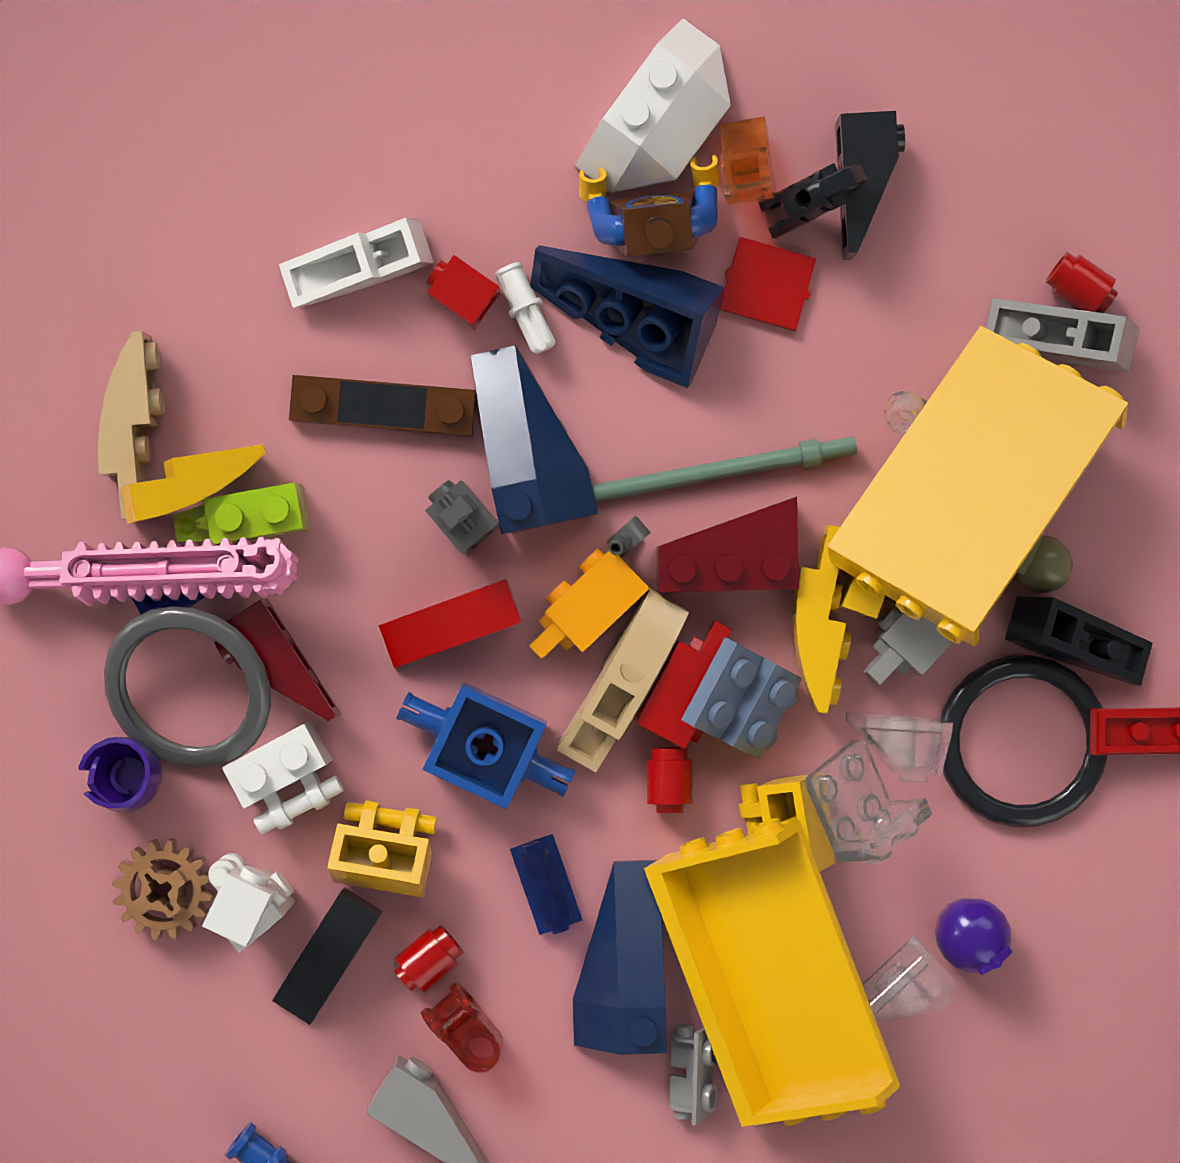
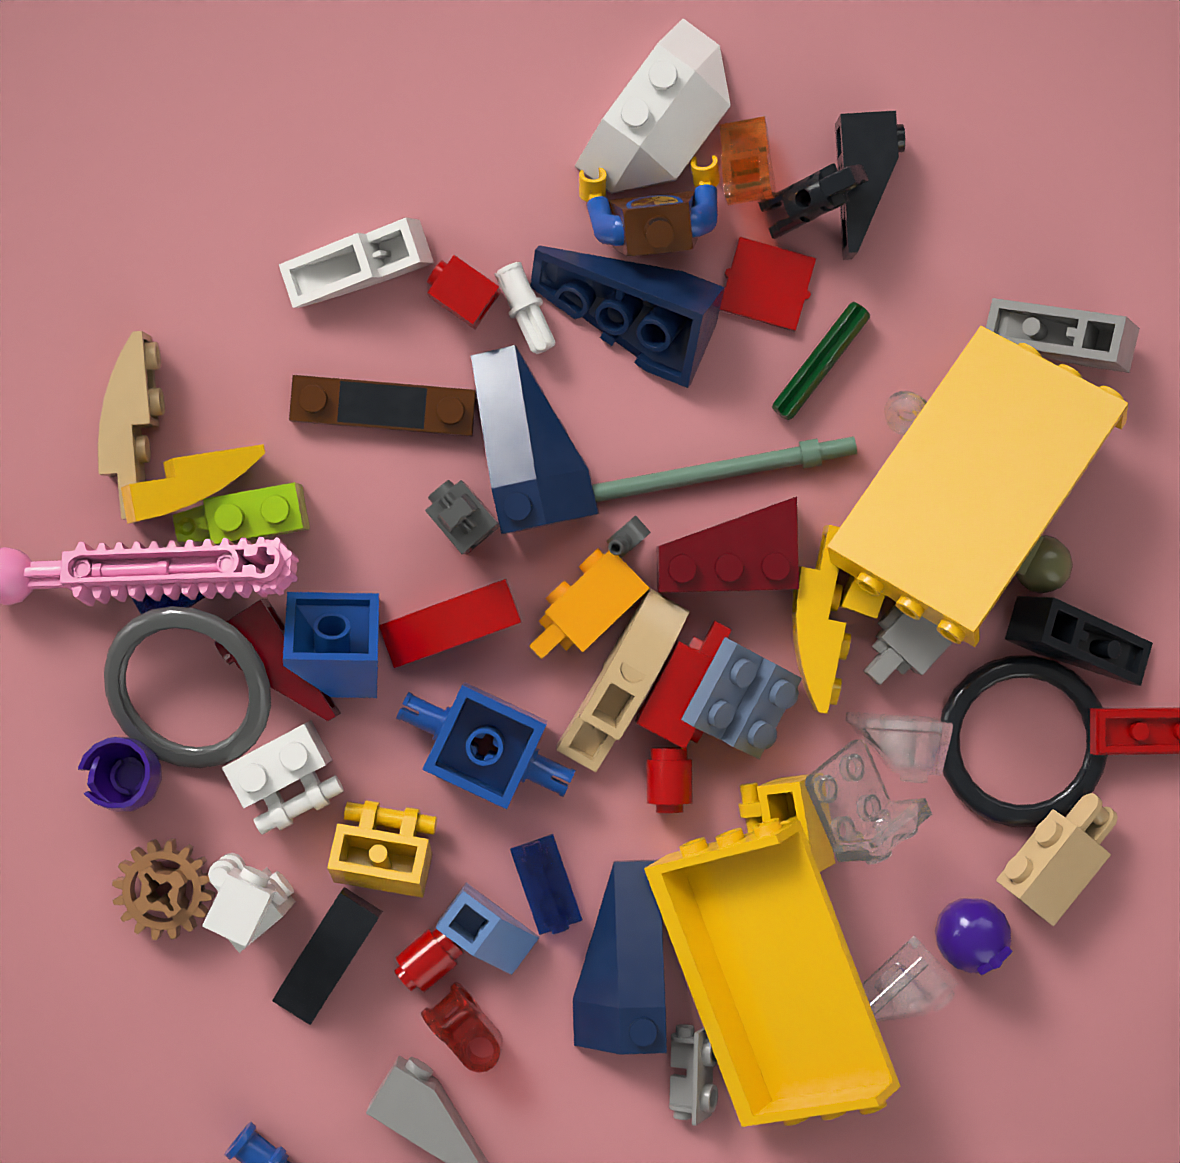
red brick [1046,252,1118,313] -> none
none -> blue slope [283,592,379,698]
none -> medium blue slope [436,882,539,975]
none -> dark green axle [772,302,871,420]
none -> tan brick [996,793,1118,927]

